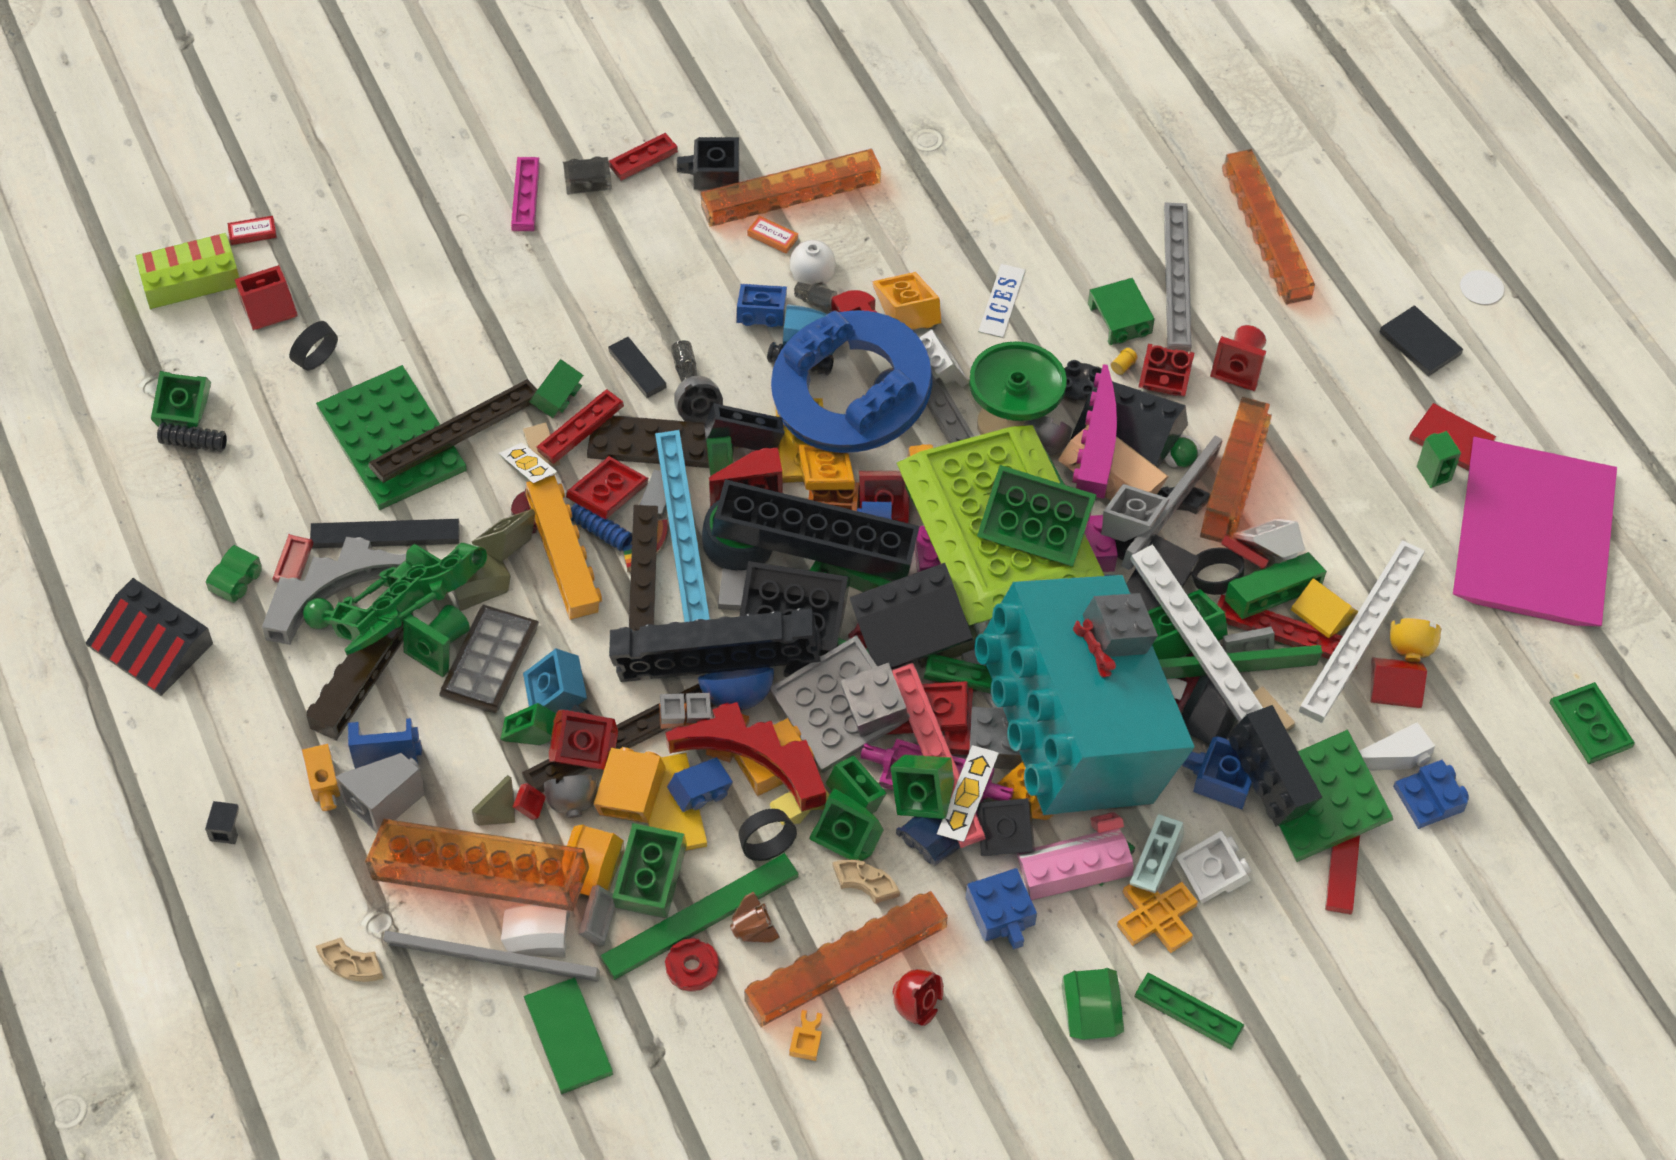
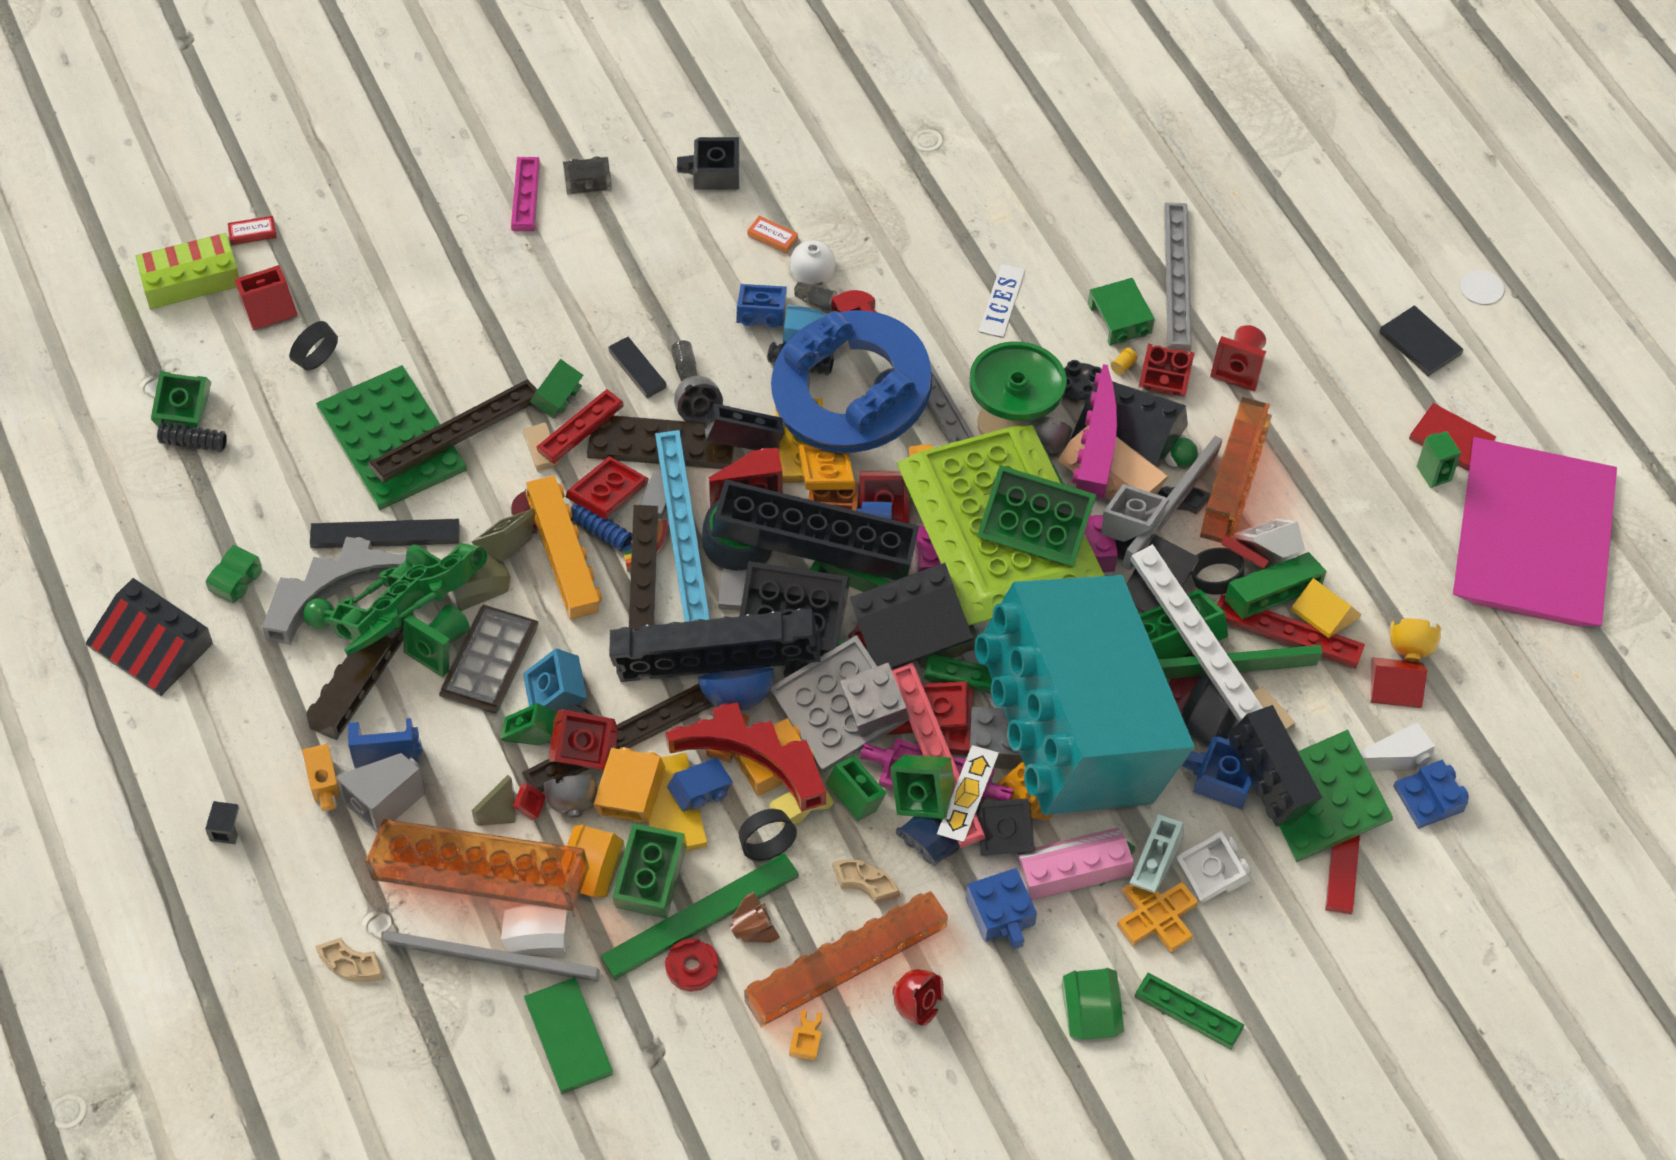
tile [272,534,314,583] -> none
sticker [499,443,557,483] -> none
light grey tile [579,885,615,946] -> none
red plate [609,132,678,181] -> none
light grey hips [659,693,711,729] -> none
clear orange brick [700,148,881,227] -> none
green tile [706,436,733,476] -> none
green slope [809,788,884,861] -> none
light orange slope [872,272,941,330] -> none
white plate [920,329,969,388] -> none
red piece [1073,619,1116,677] -> none
flat silver brick [1083,593,1158,657] -> none
coral tile [1090,812,1124,833] -> none
white sticker [1166,678,1187,700] -> none
clear orange brick [1222,149,1315,305] -> none
light grey plate [1222,627,1275,653] -> none
white plate [1299,540,1425,723] -> none
green tile [1549,682,1635,764] -> none

